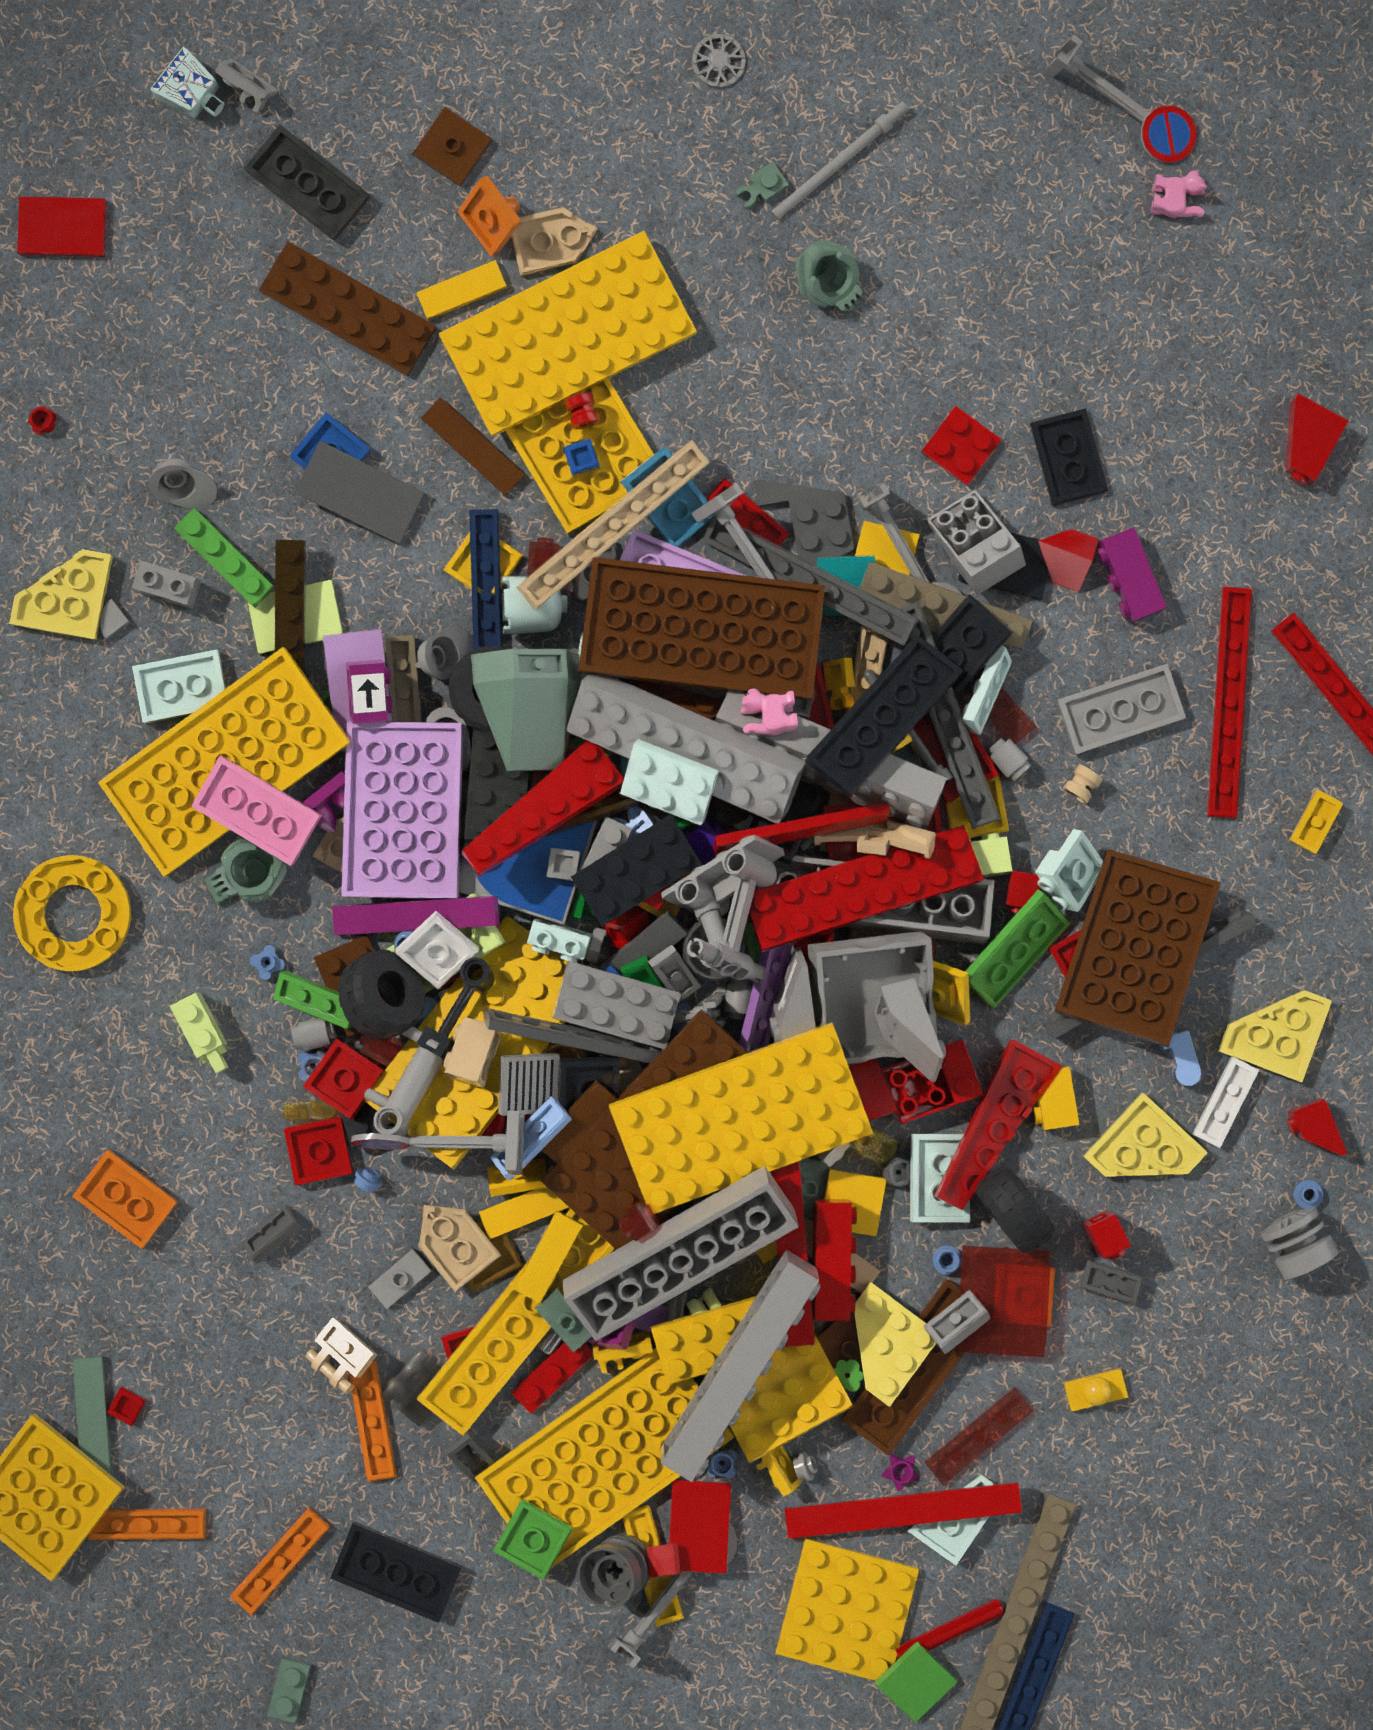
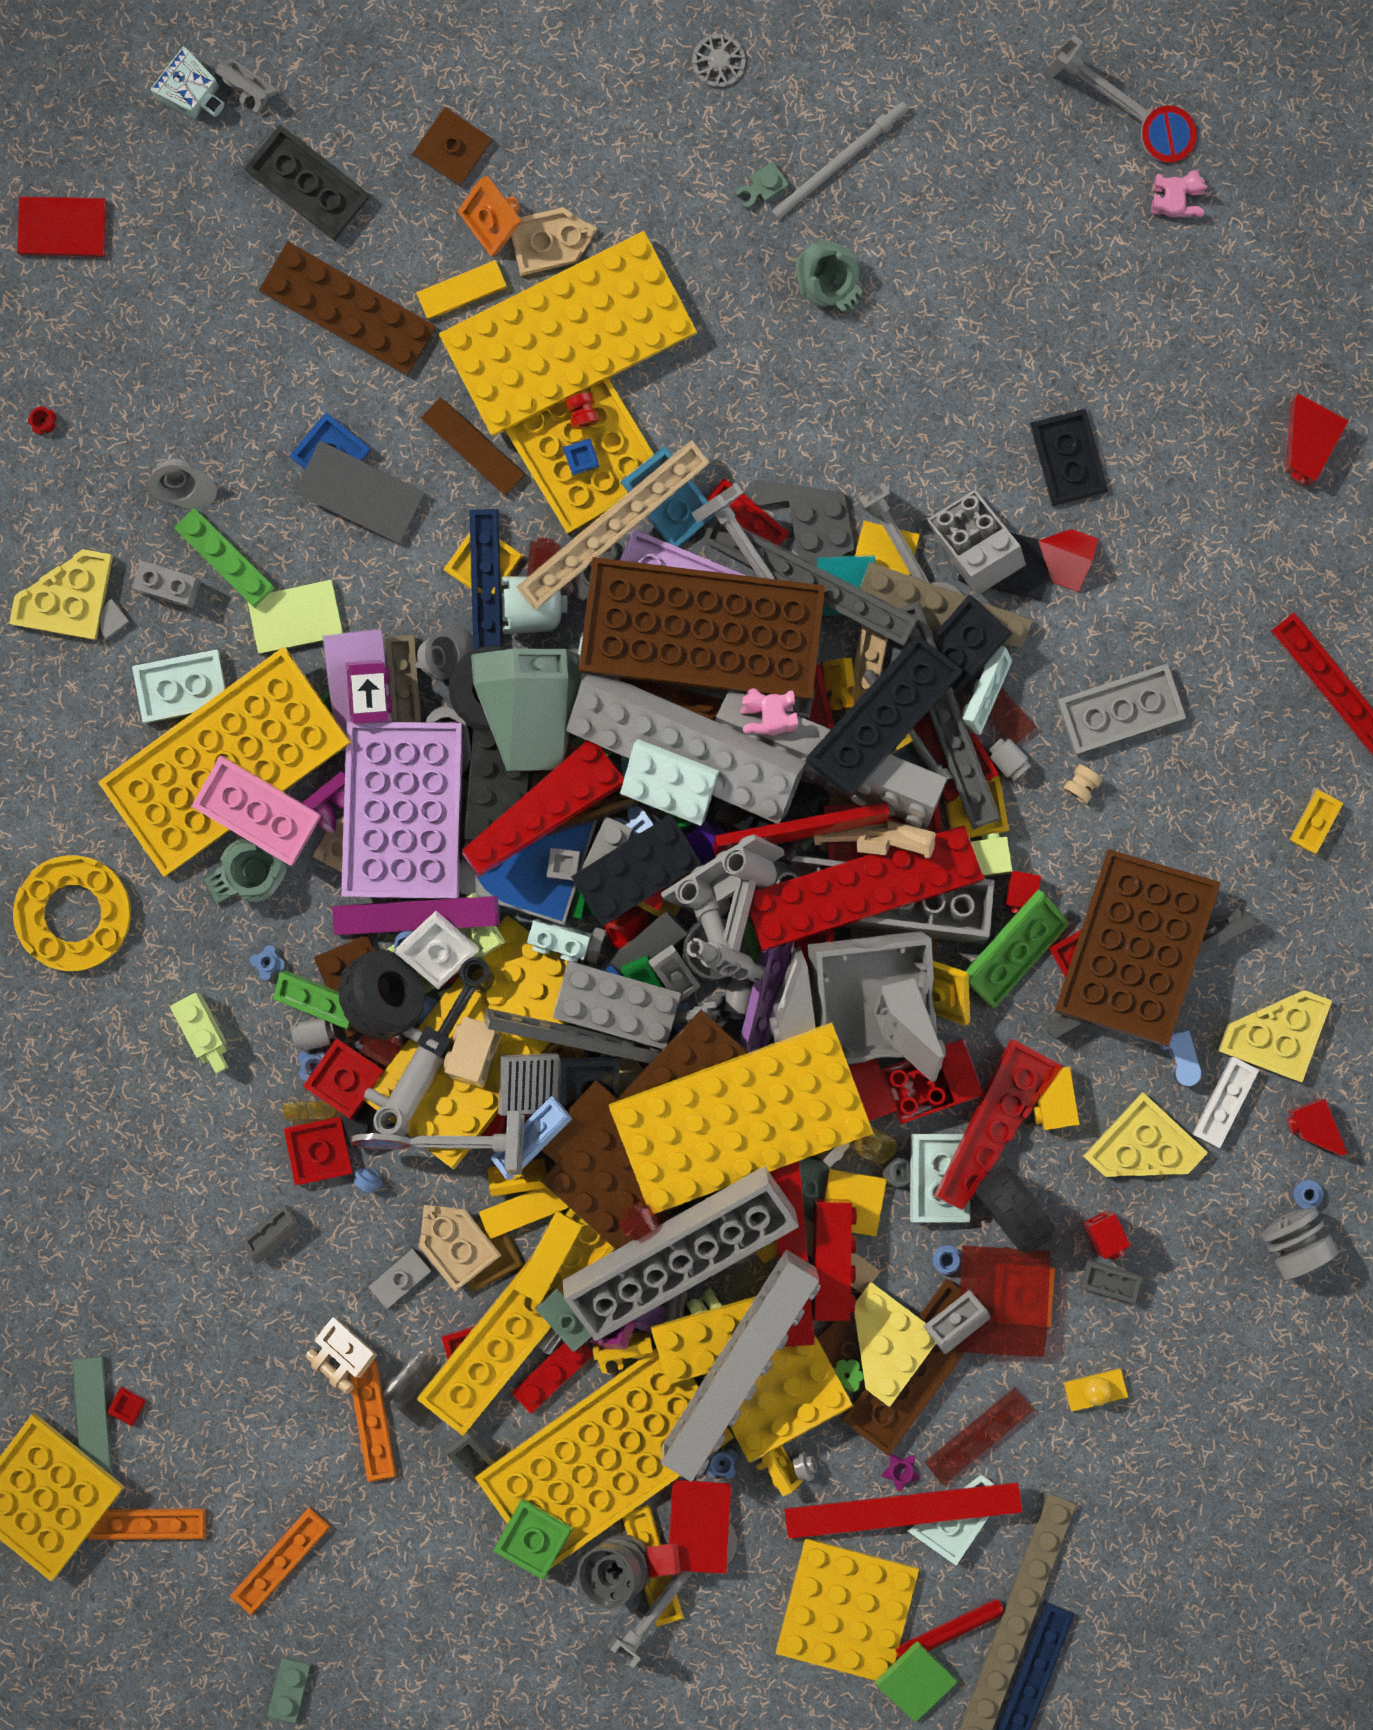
orange plate [72,1149,179,1249] -> none
dark brown plate [275,540,306,675] -> none
black plate [330,1522,462,1623] -> none
red plate [921,405,1002,486] -> none
light aqua plate [1035,829,1104,912] -> none
magenta brick [1096,527,1167,623] -> none
red tile [1207,586,1252,819] -> none

